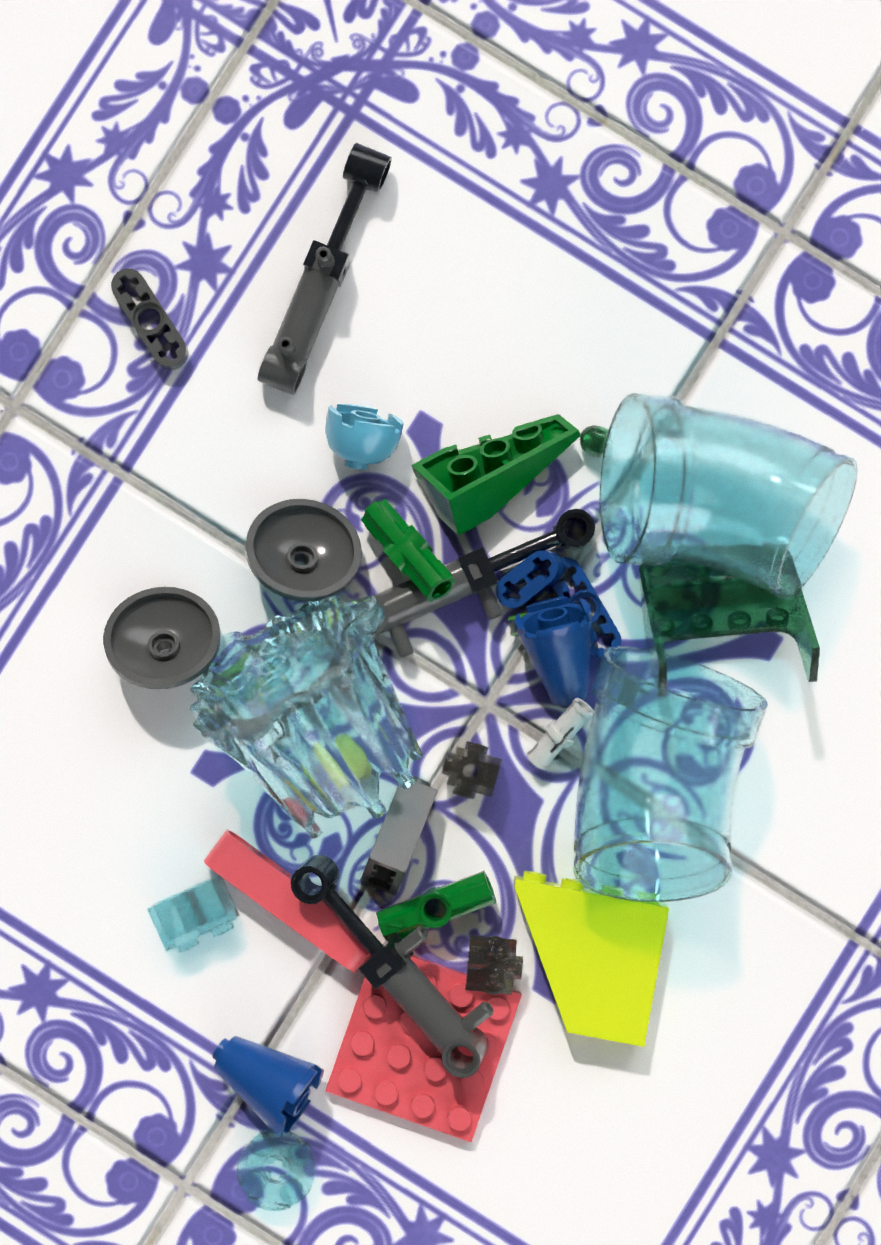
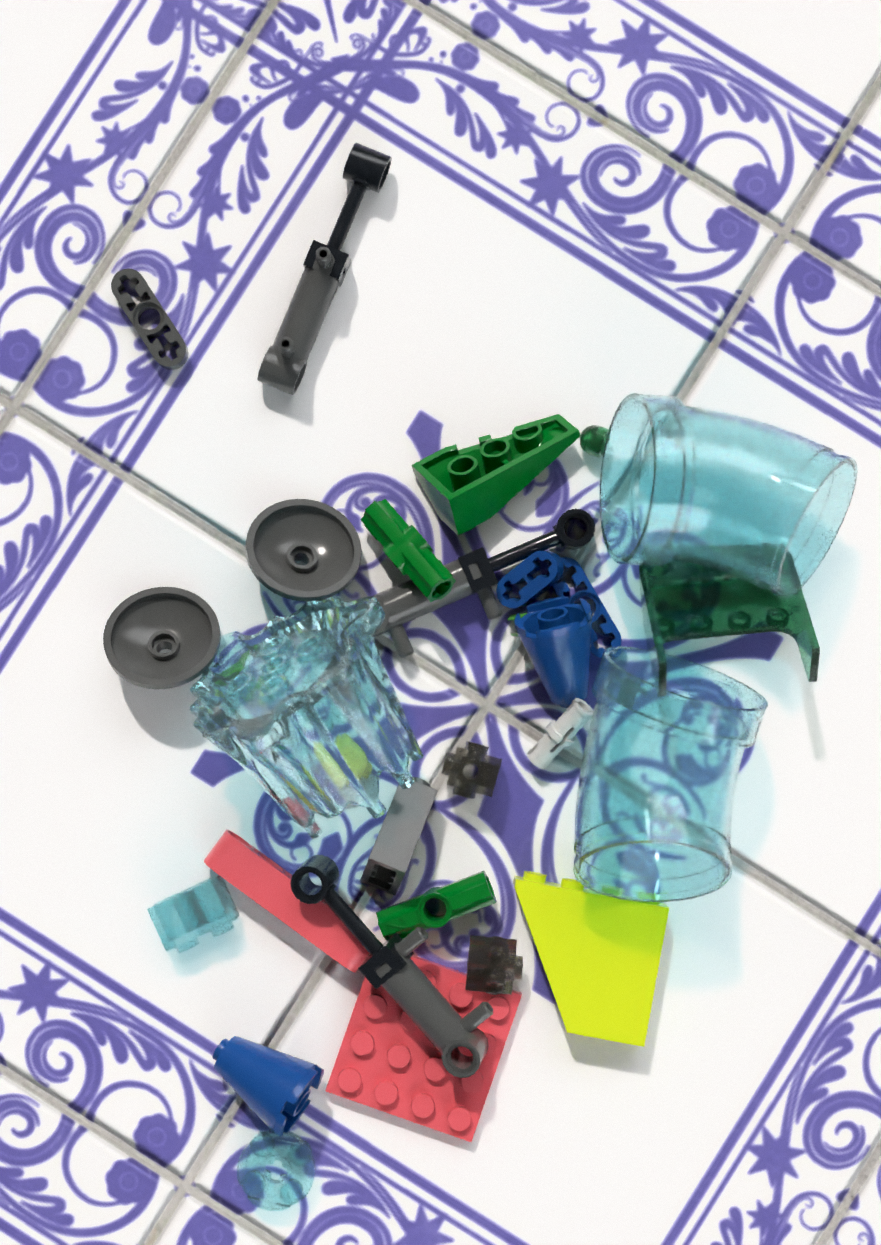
medium azure cylinder [325,404,404,470] -> none

